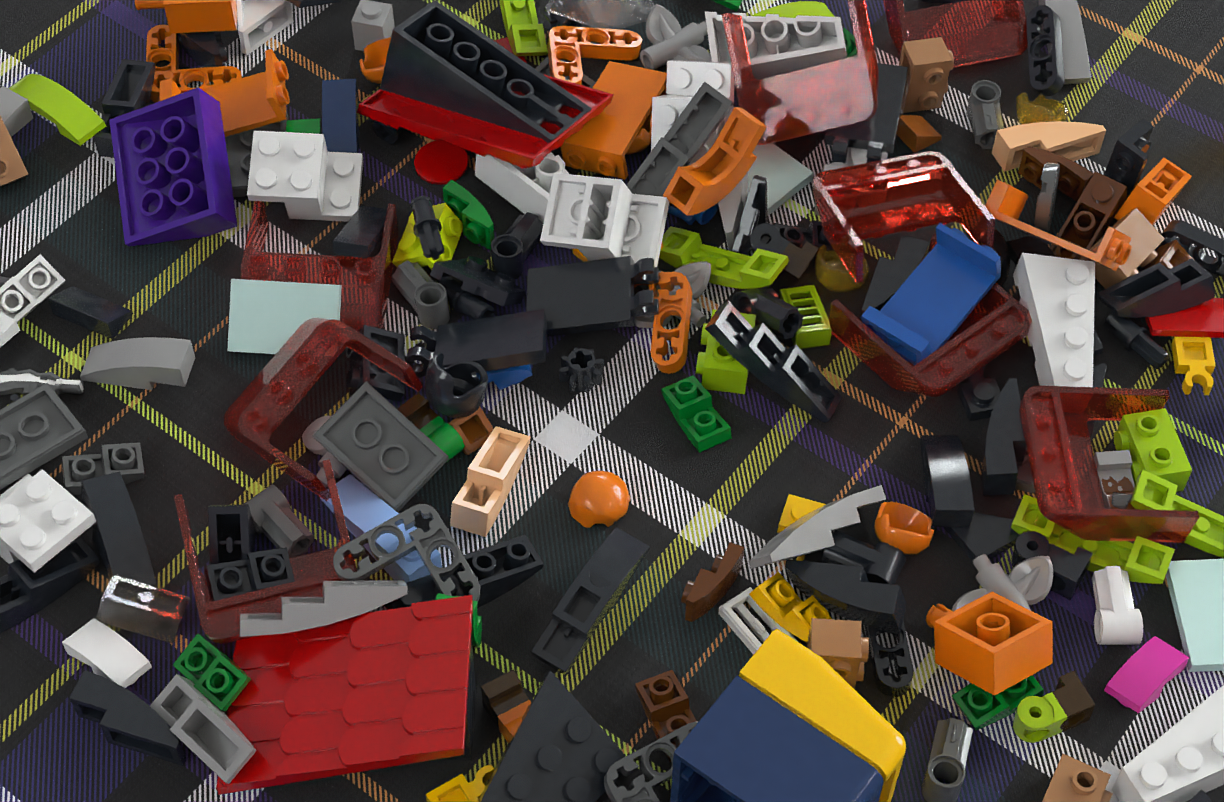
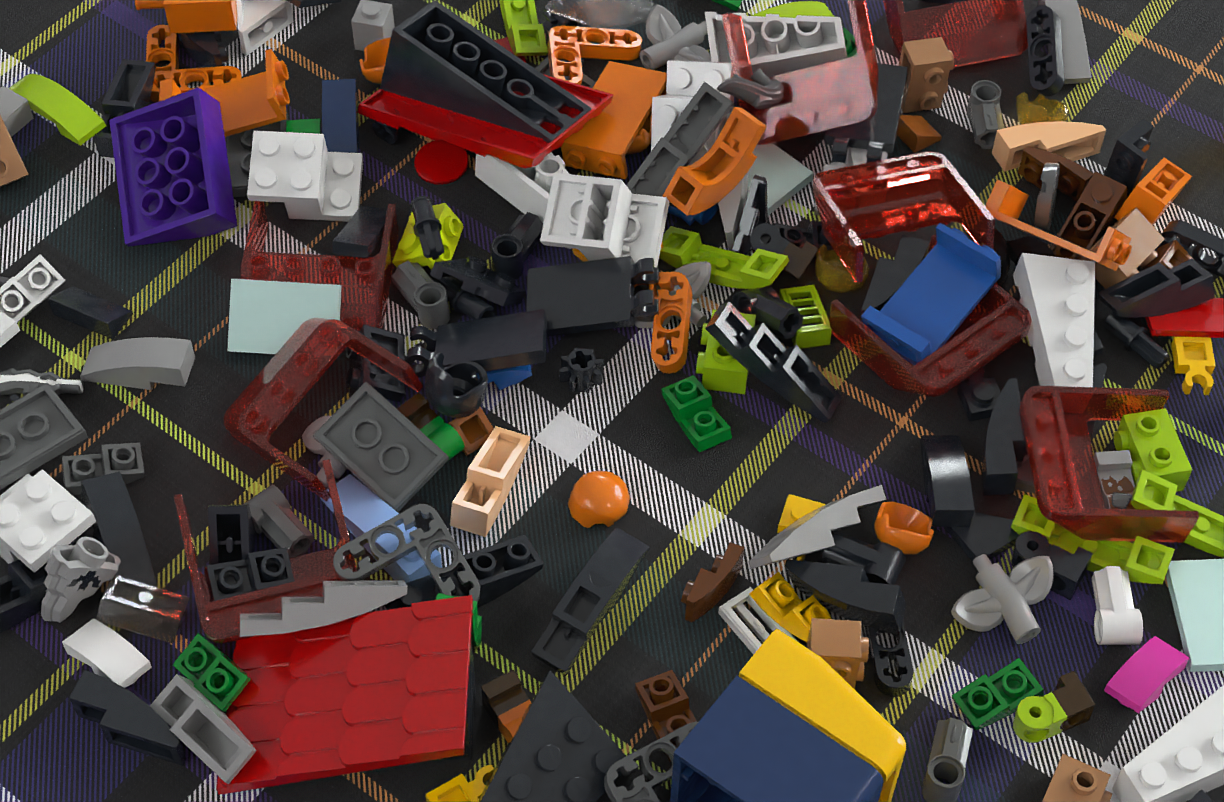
green slope [443,180,494,250] -> none
orange brick [926,592,1053,696] -> none
none -> light grey rock [41,537,121,623]
none -> dark grey piece [717,68,784,109]

